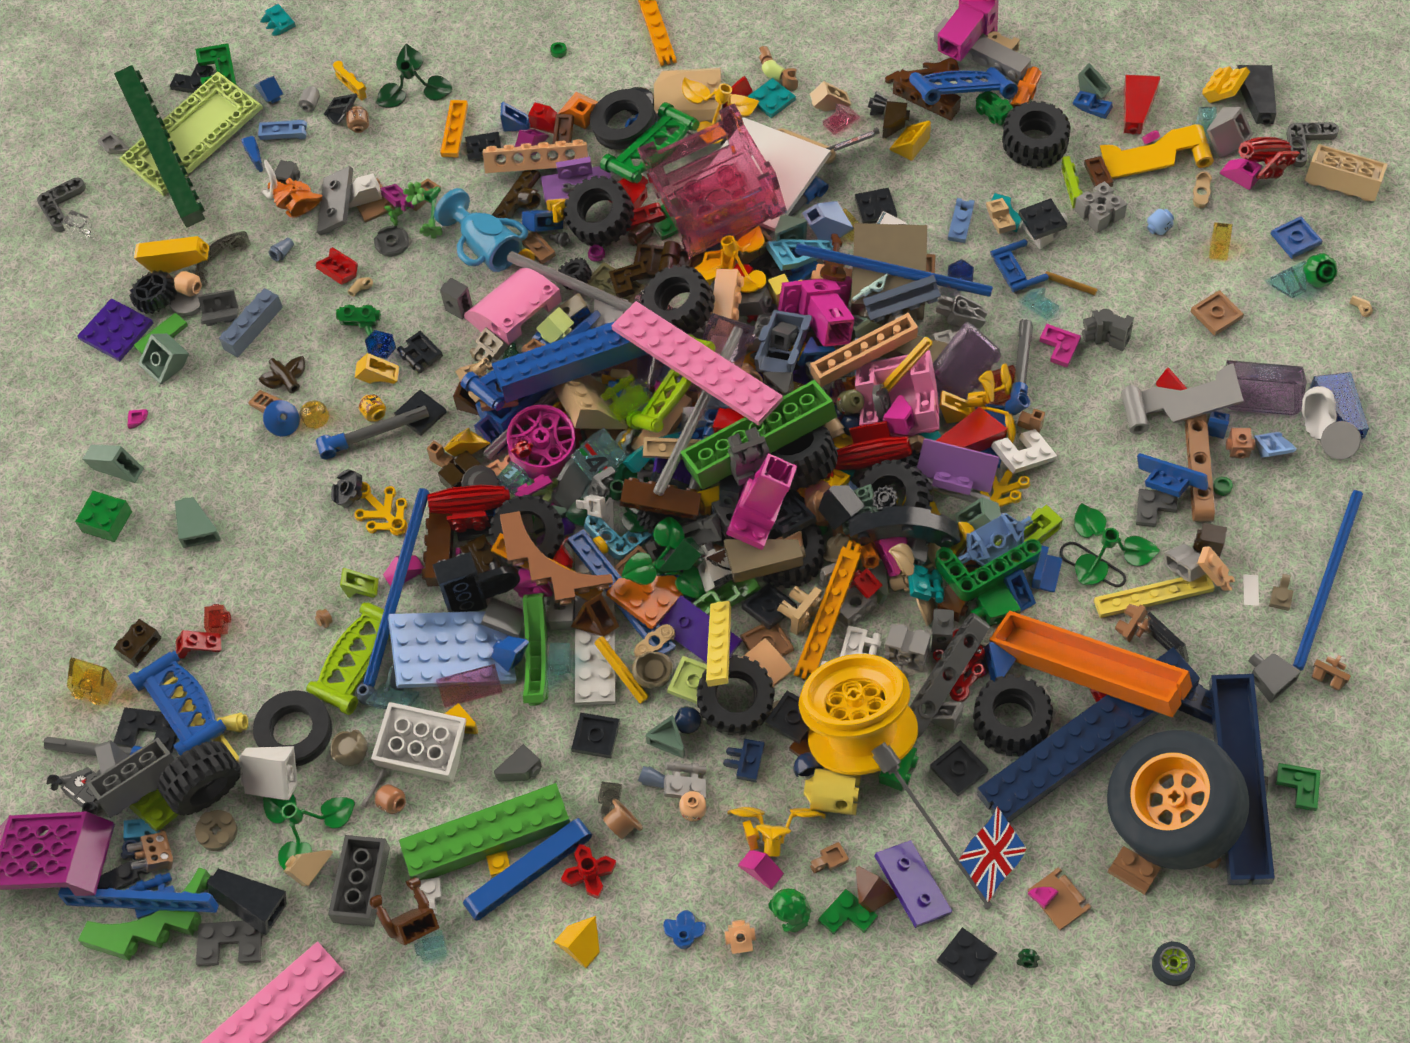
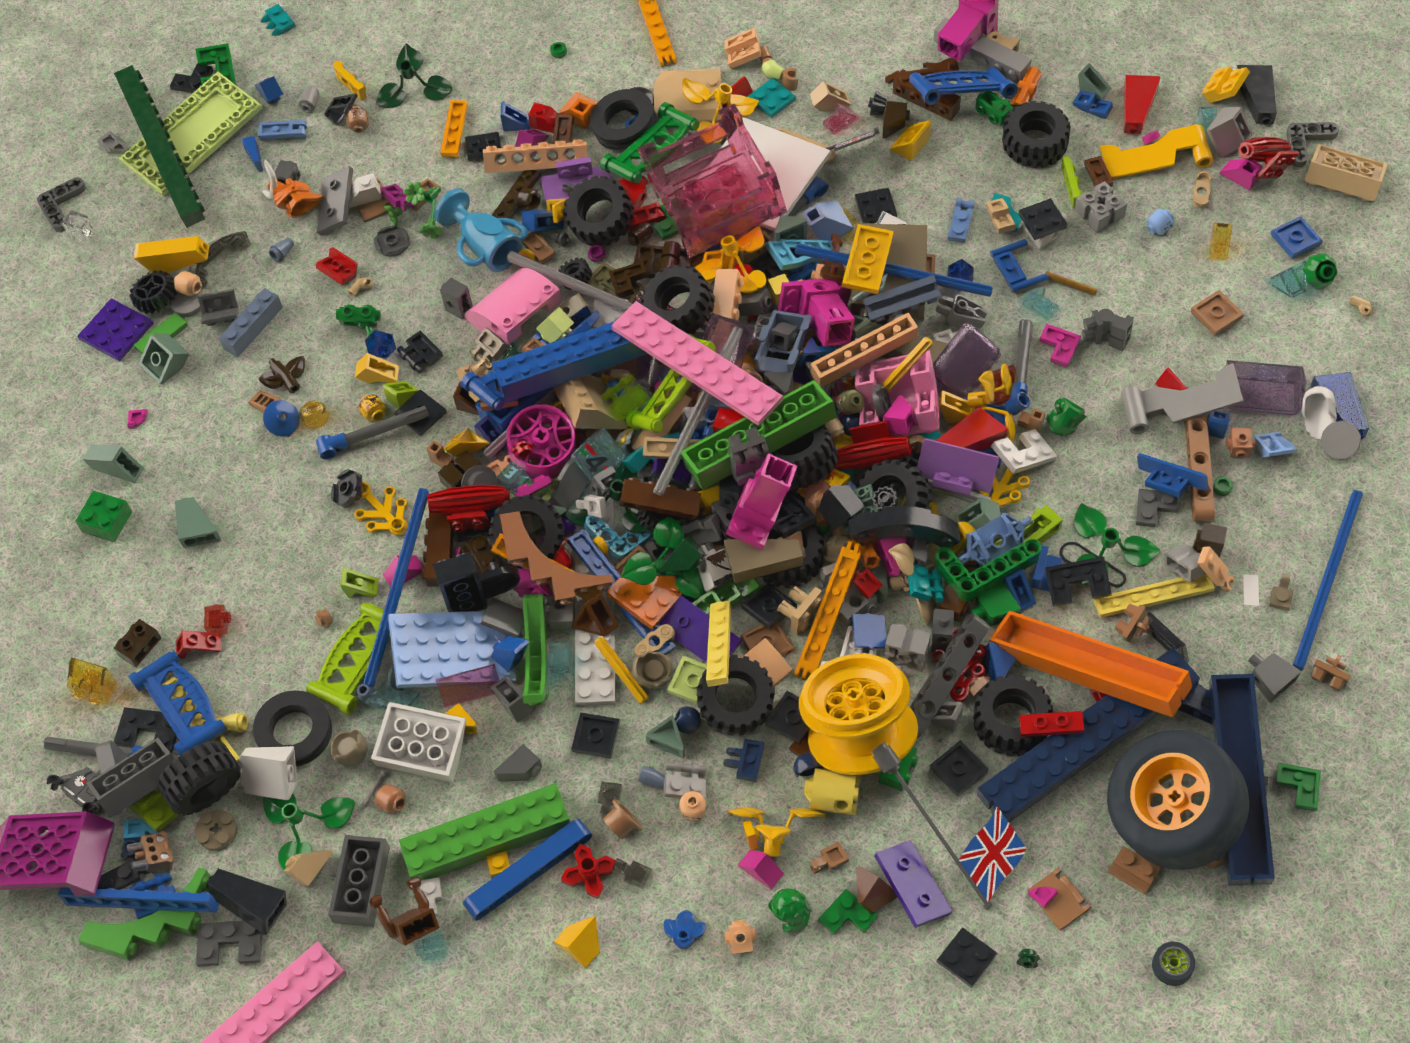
none -> lime slope [383,381,419,409]
none -> dark grey slope [490,676,533,723]
none -> clear smoke plate [613,858,652,889]
none -> light nougat slope [725,28,761,69]
none -> yellow plate [842,224,894,294]
none -> piece [852,613,887,650]
none -> medium nougat plate [969,676,991,697]
none -> red plate [1019,711,1084,737]
none -> black plate [1045,556,1112,607]
none -> green helmet [1046,398,1087,436]

